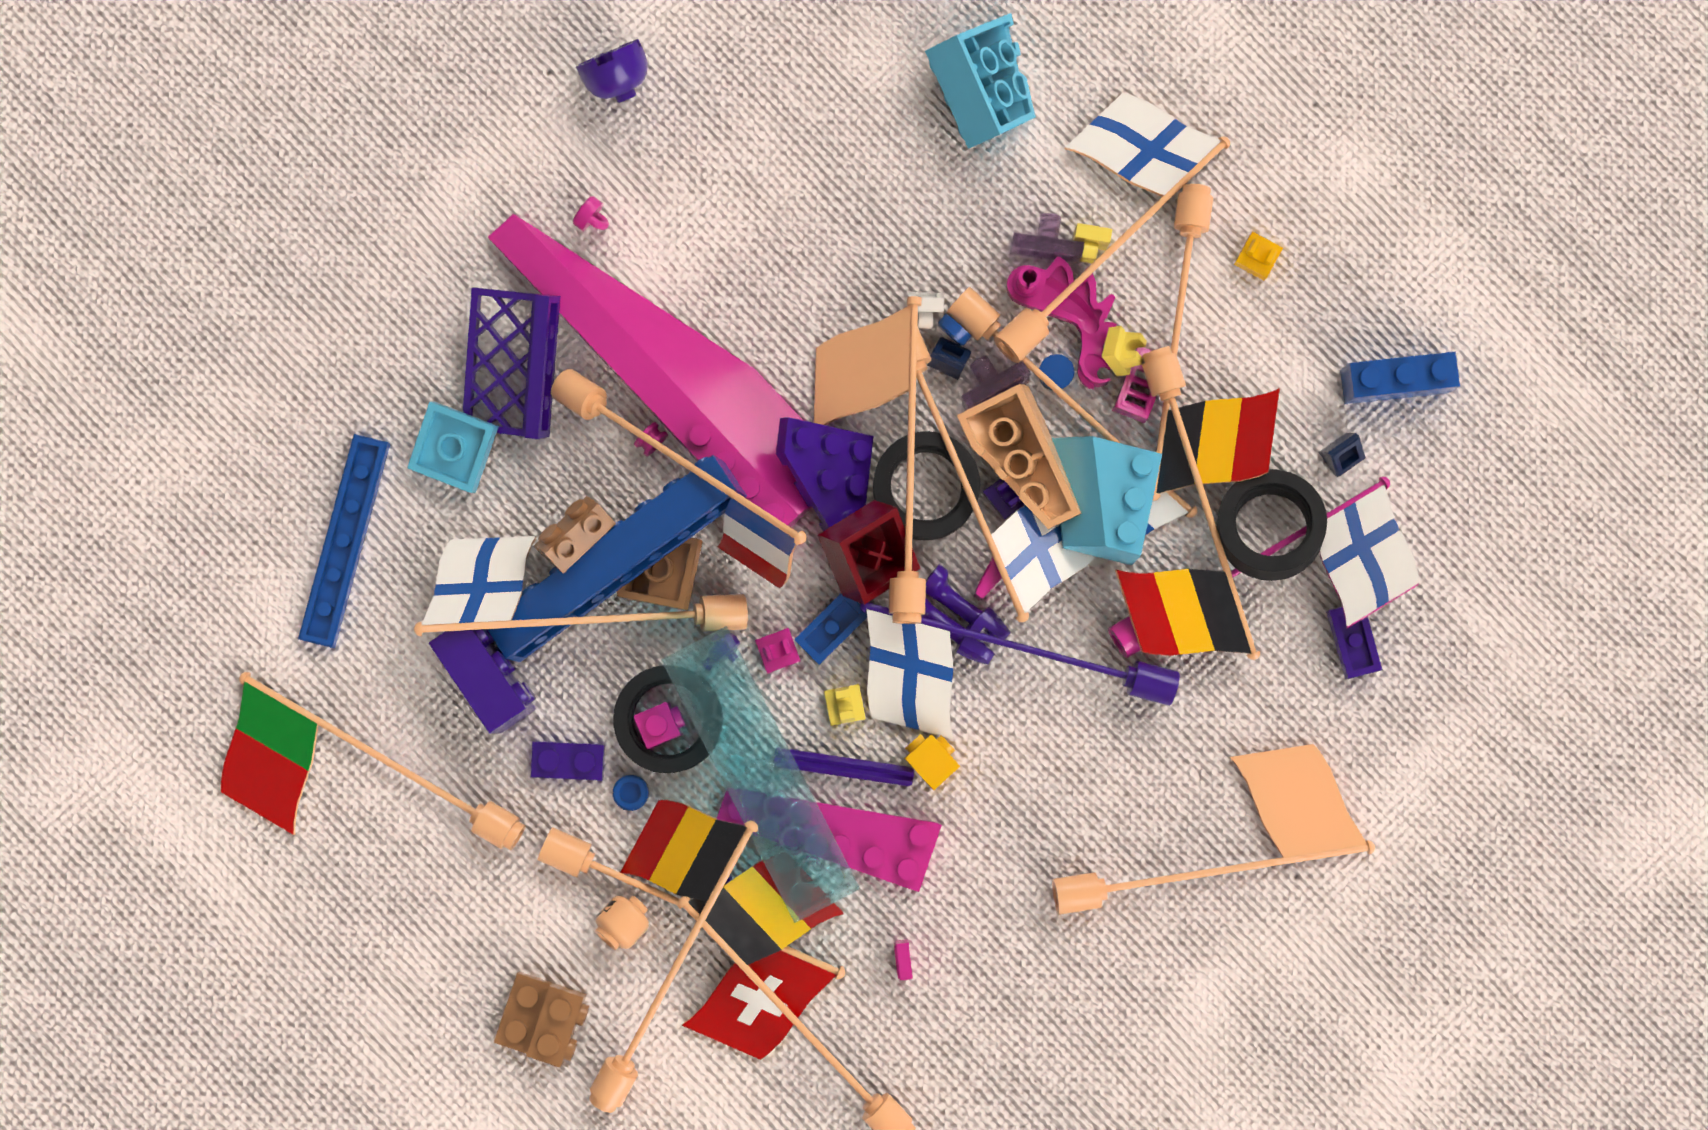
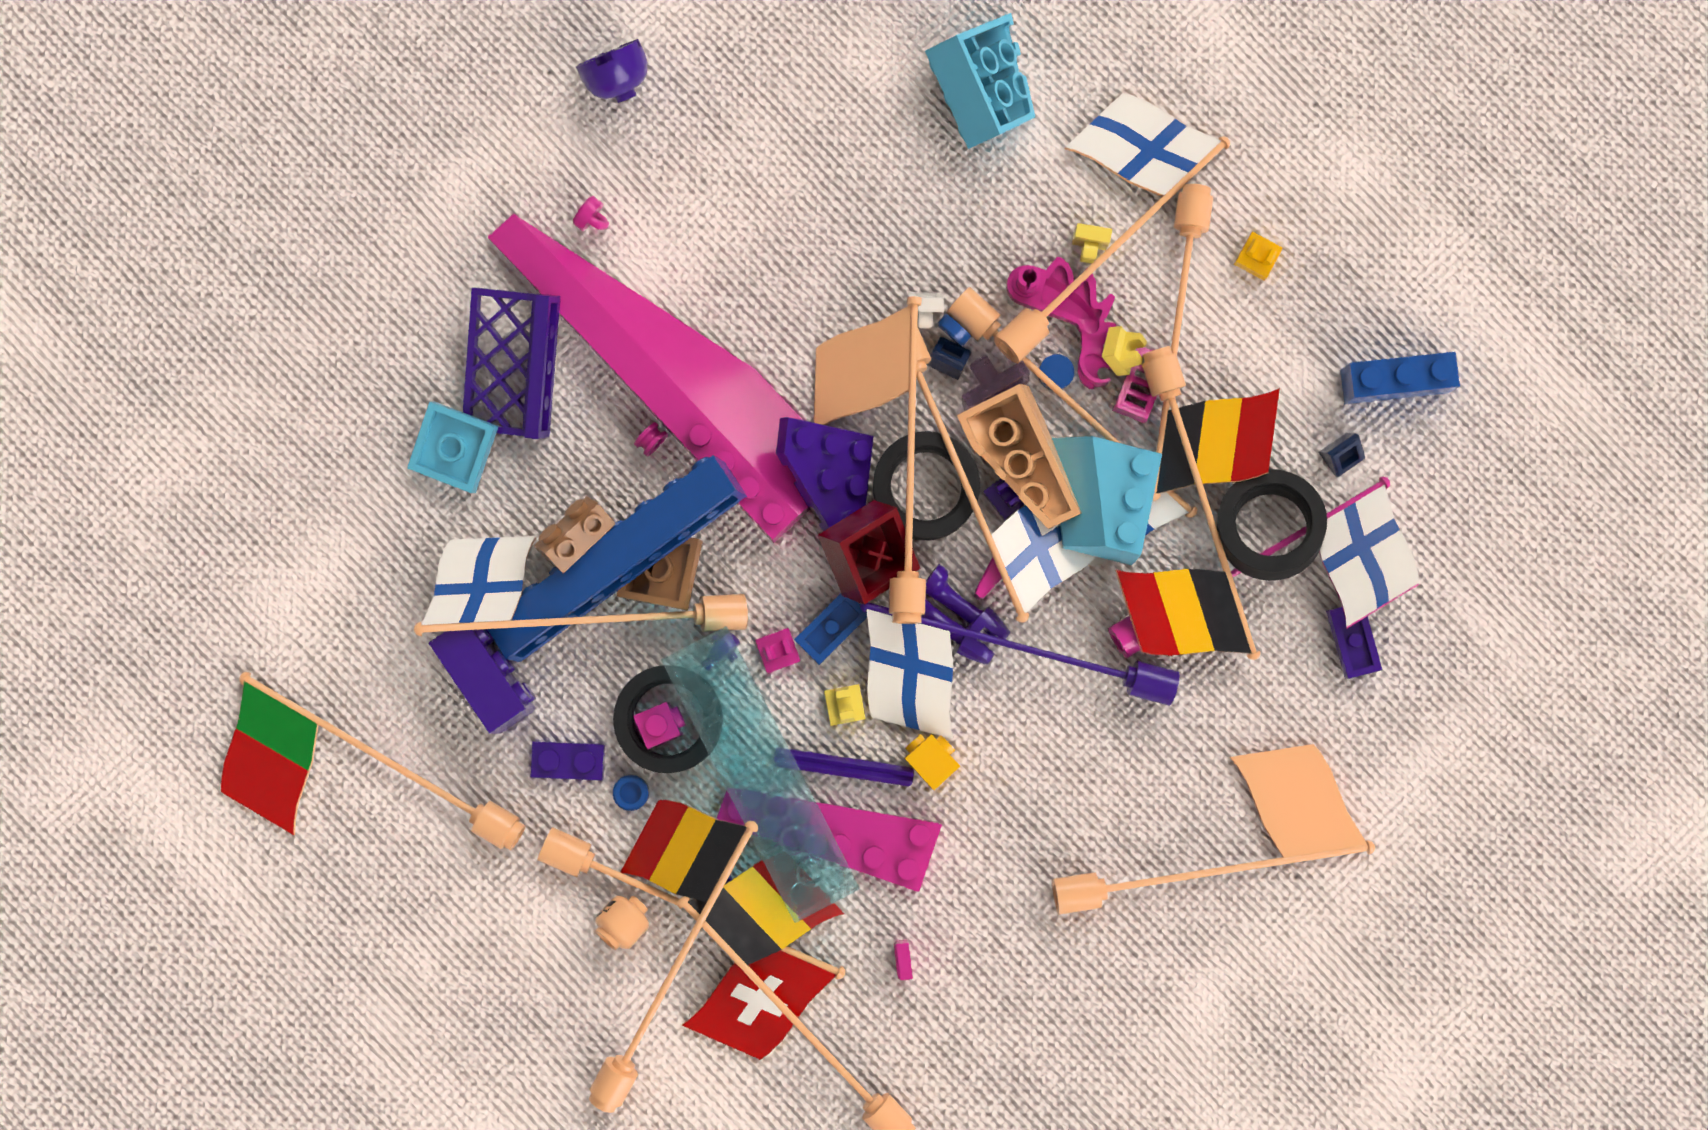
blue tile [298,434,390,649] -> none
medium nougat plate [494,972,590,1068] -> none
flag [551,369,806,589] -> none
clear purple tile [1009,213,1084,264] -> none

